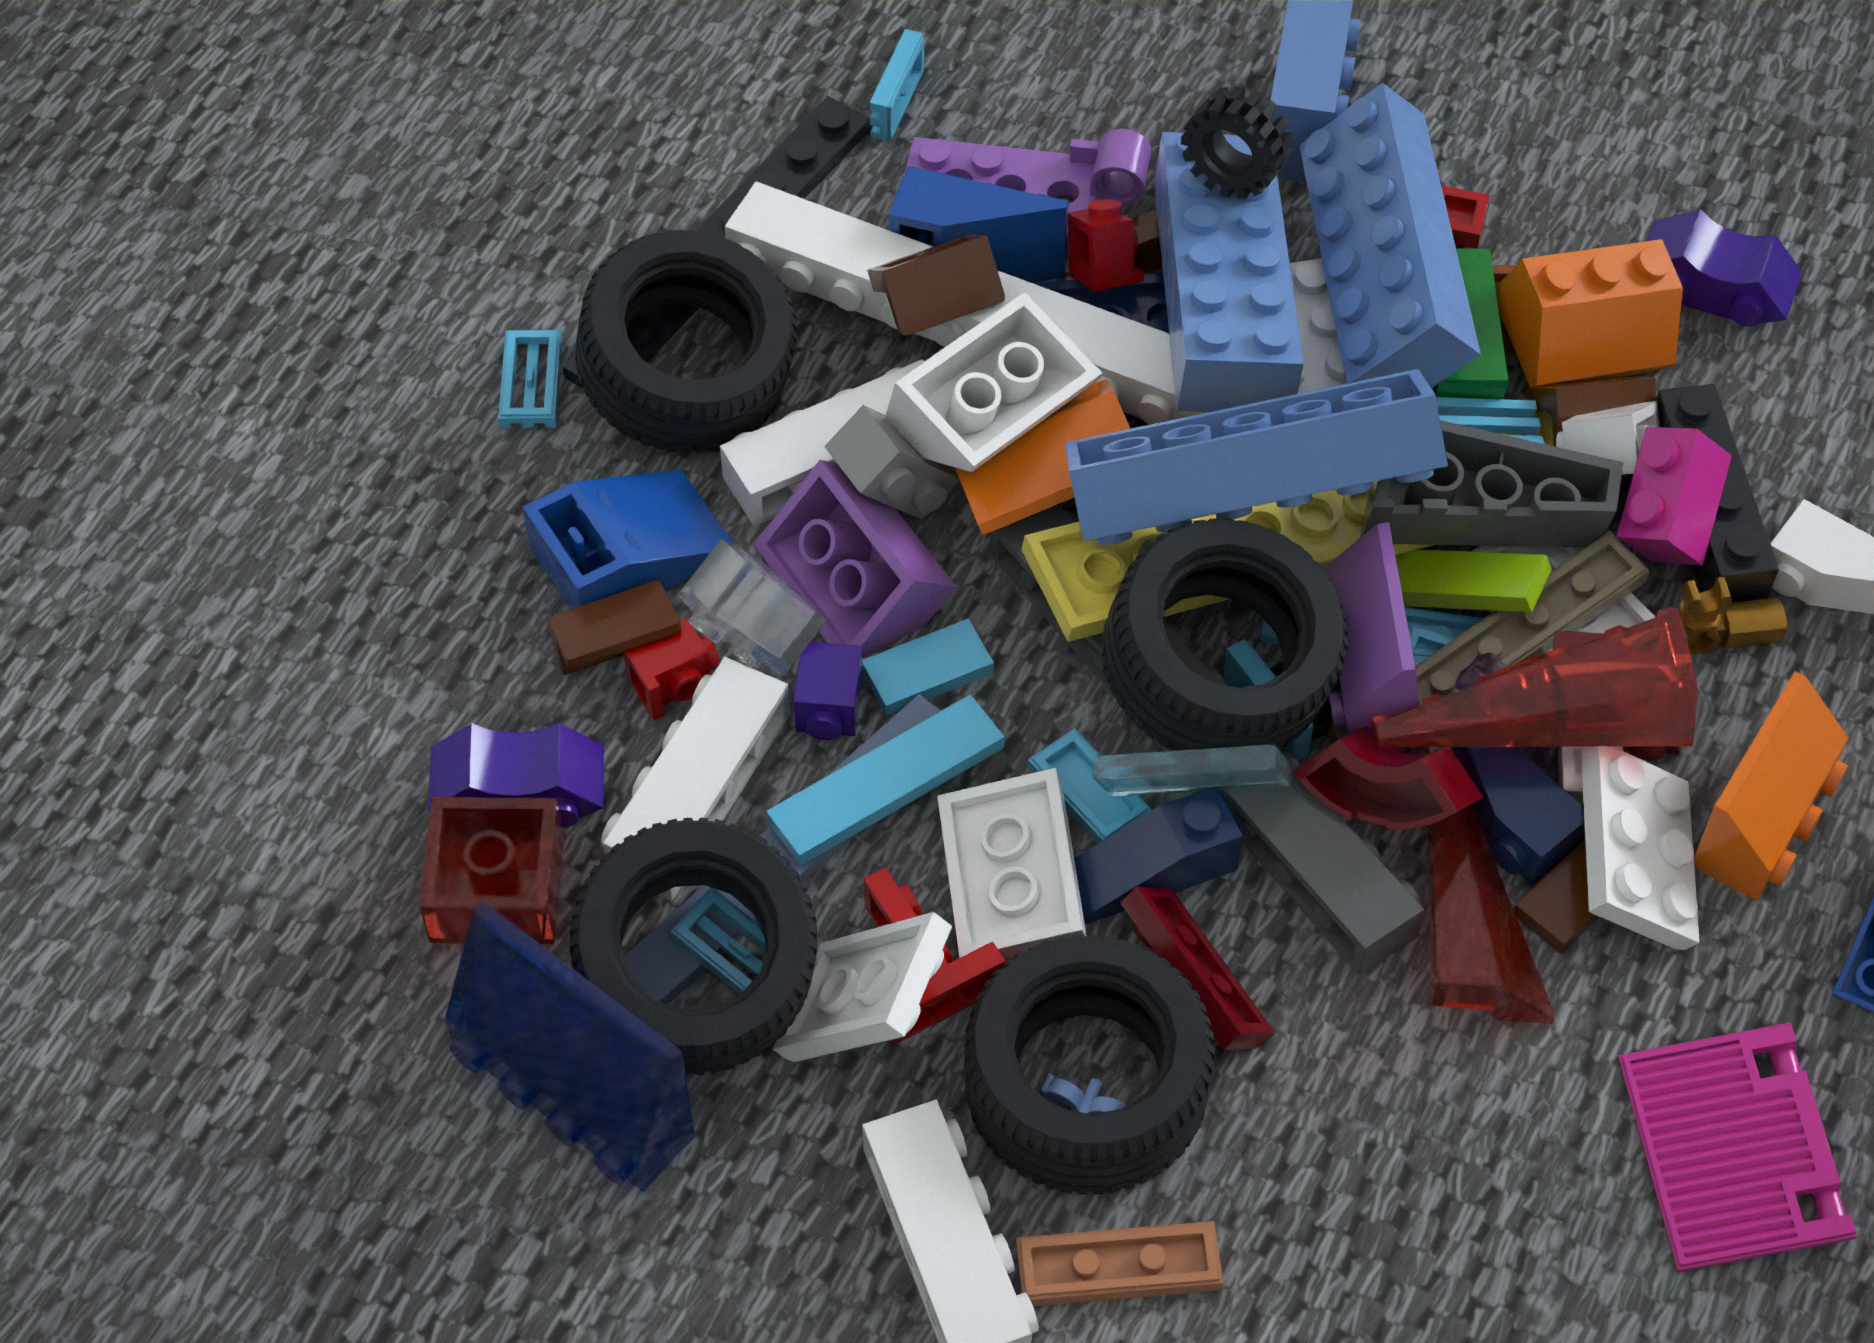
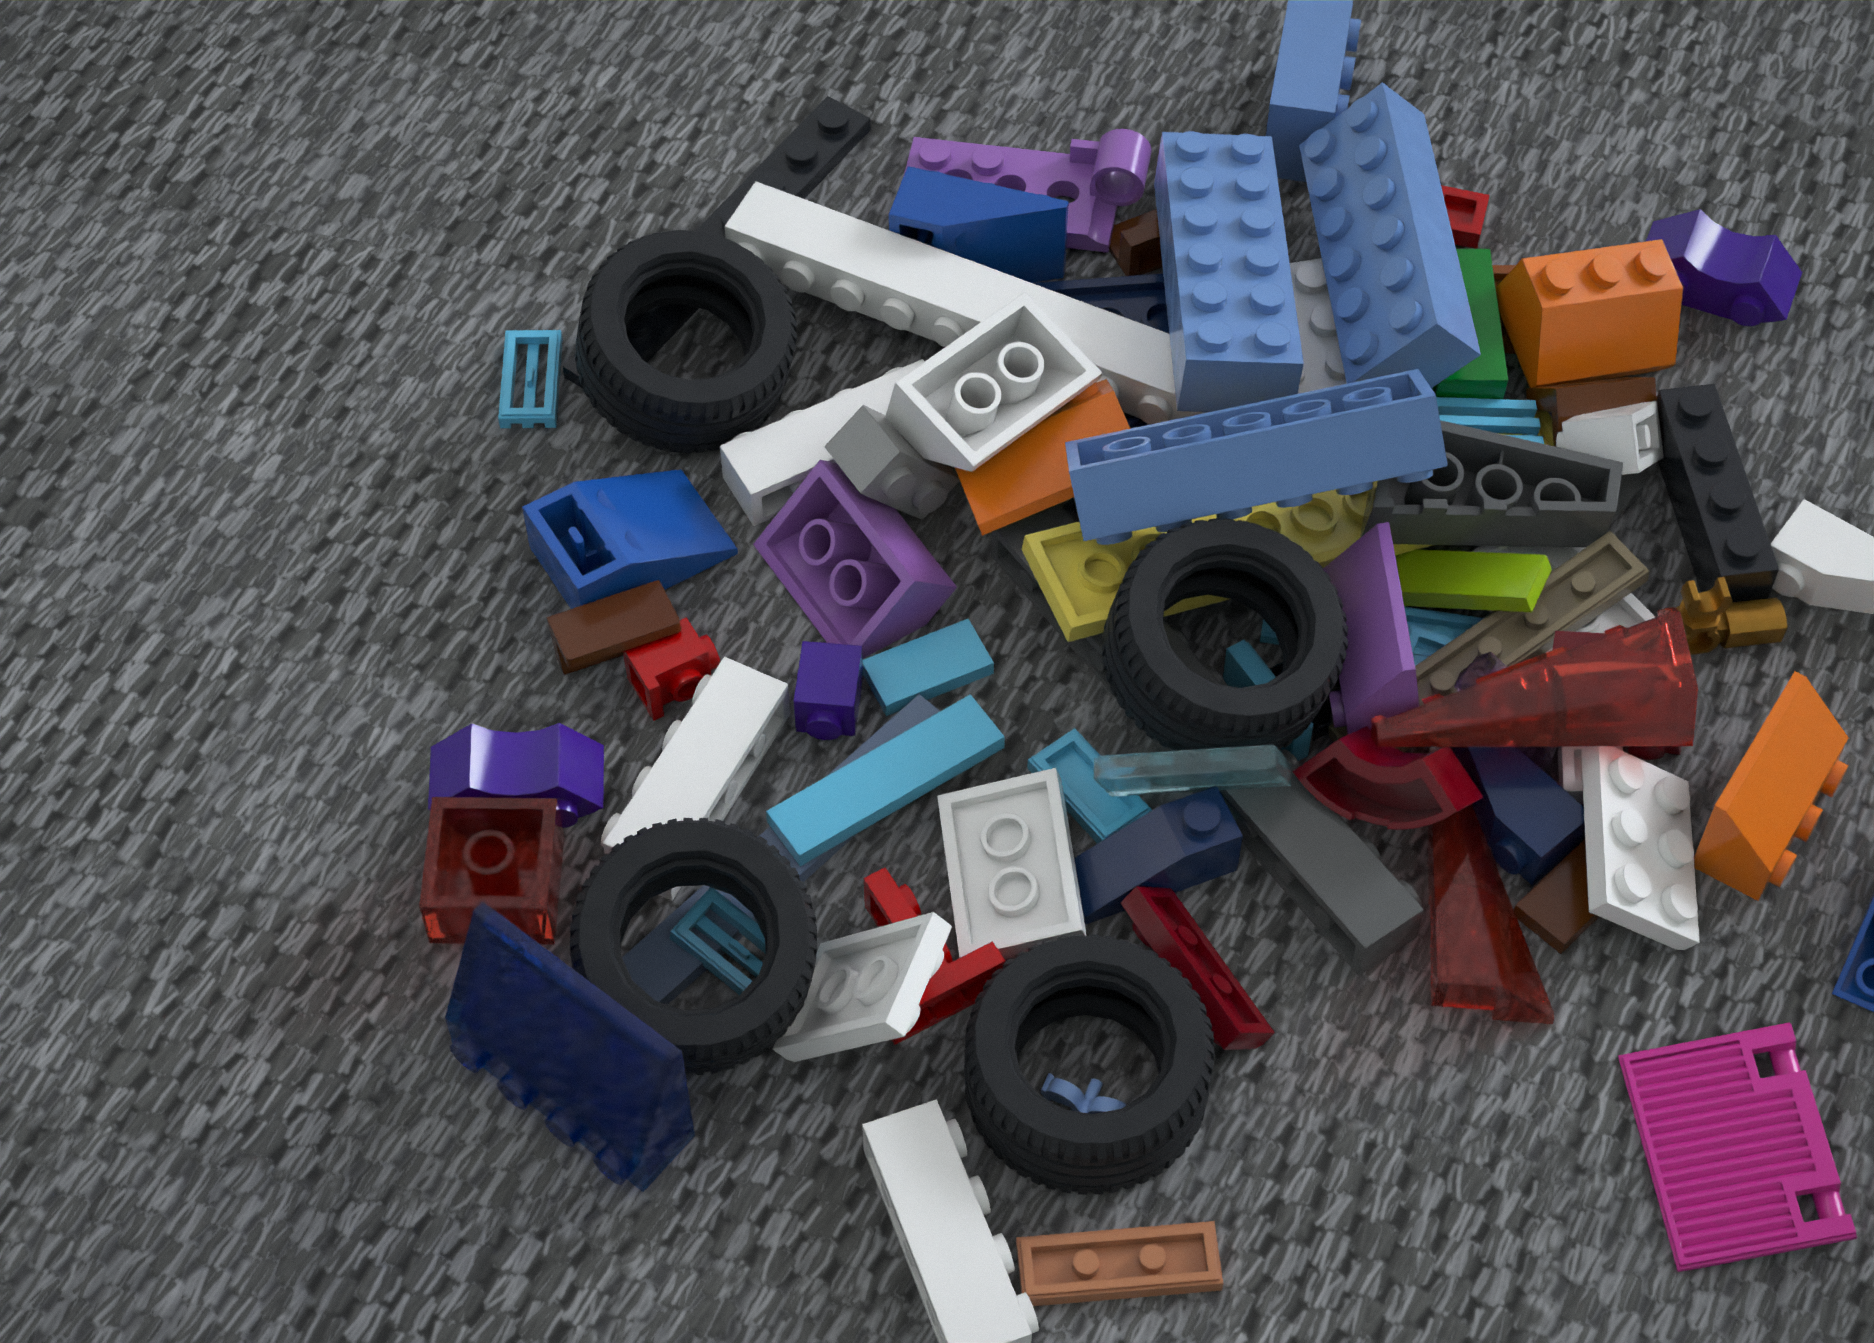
clear brick [677,539,827,676] -> none
reddish brown panel [867,234,1005,336] -> none
medium azure tile [870,29,924,141] -> none
red brick [1068,199,1144,291] -> none
black tyre [1181,86,1294,199] -> none
dark pink brick [1616,427,1732,566] -> none

